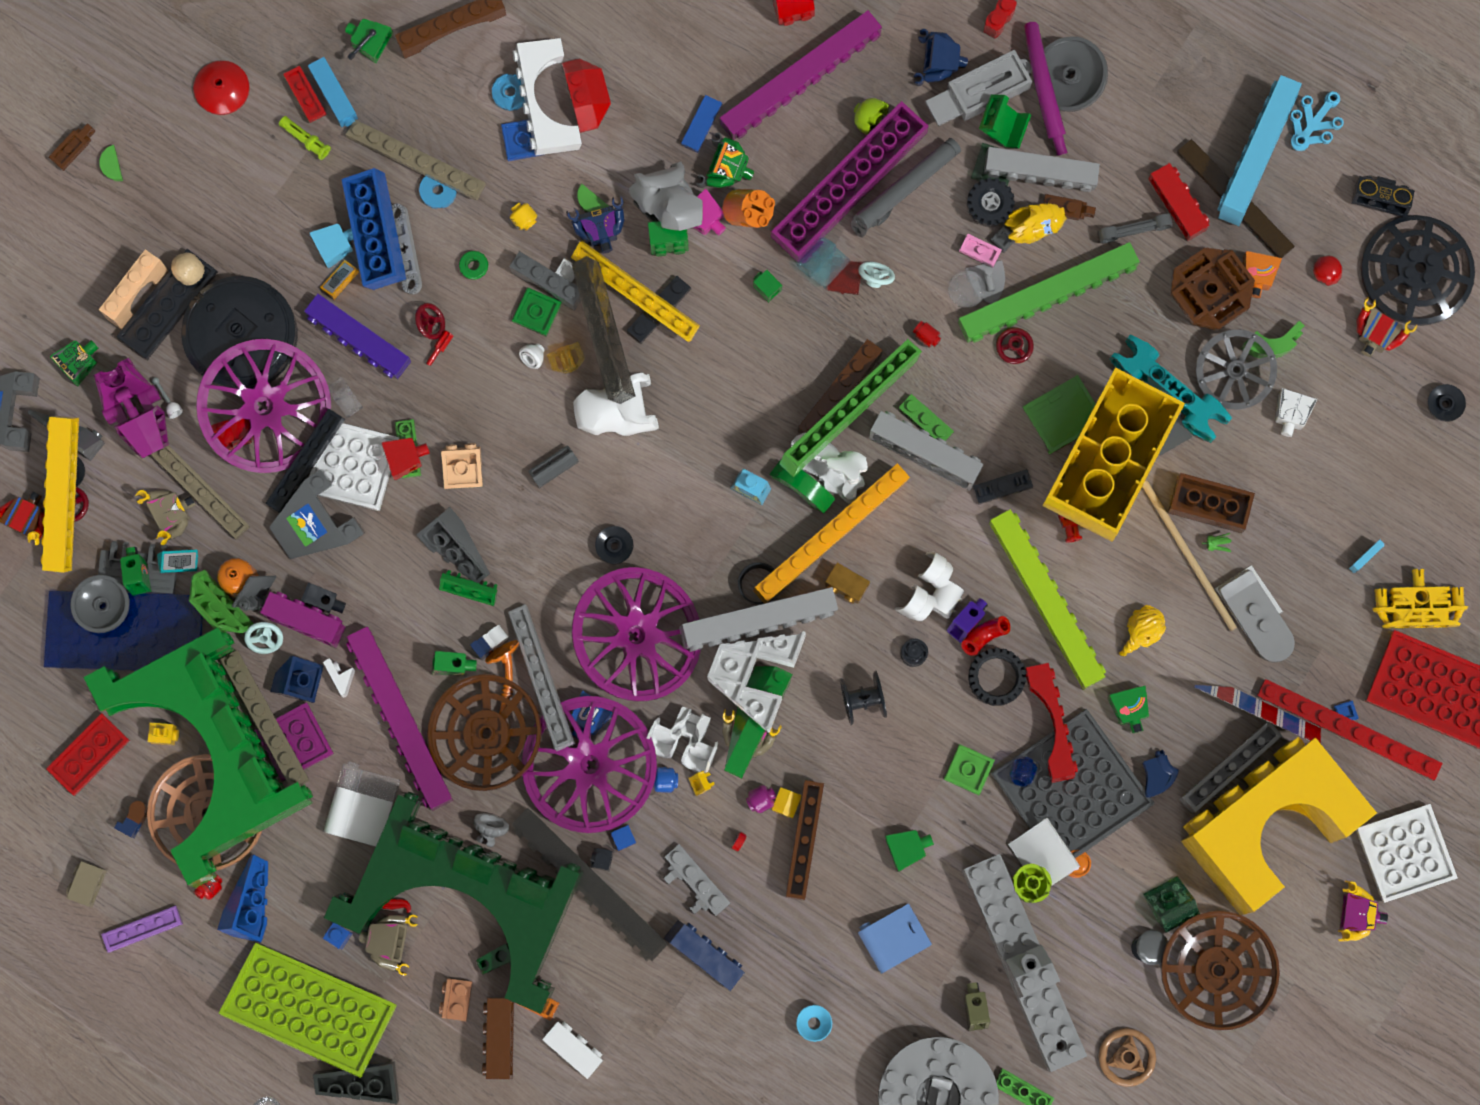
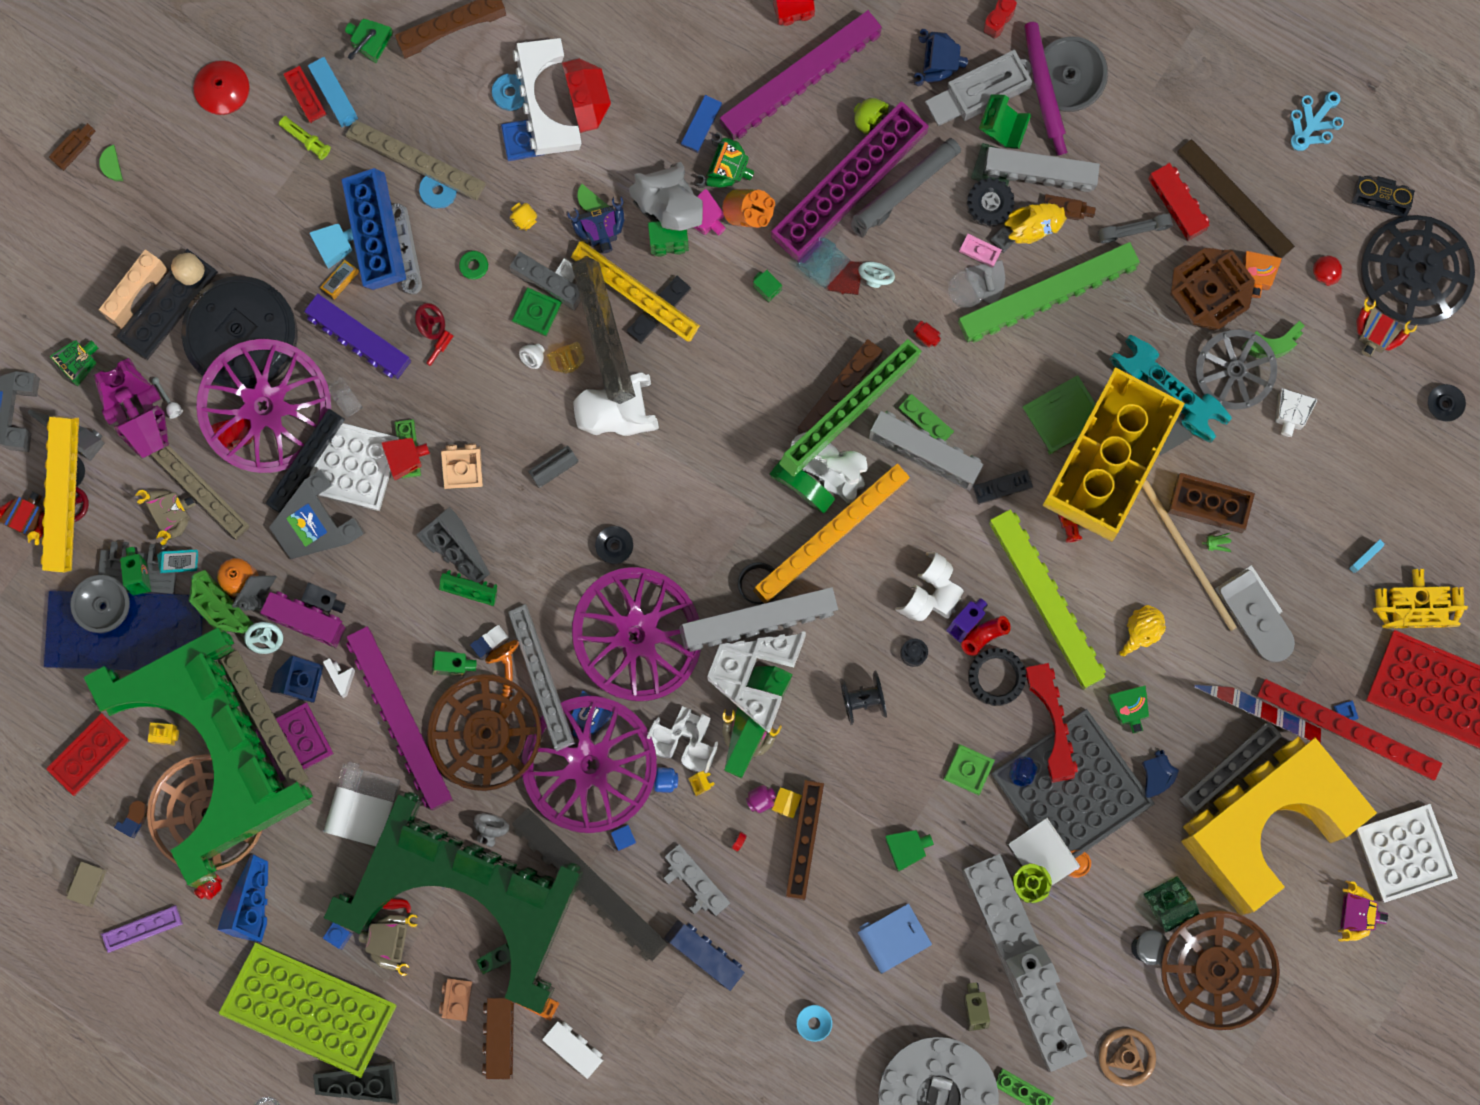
black brick [590,848,614,872] -> none
medium azure torso [730,469,771,505] -> none
pearl gold brick [825,562,870,604] -> none
dark red piece [996,327,1034,364] -> none
medium azure brick [1217,75,1302,226] -> none

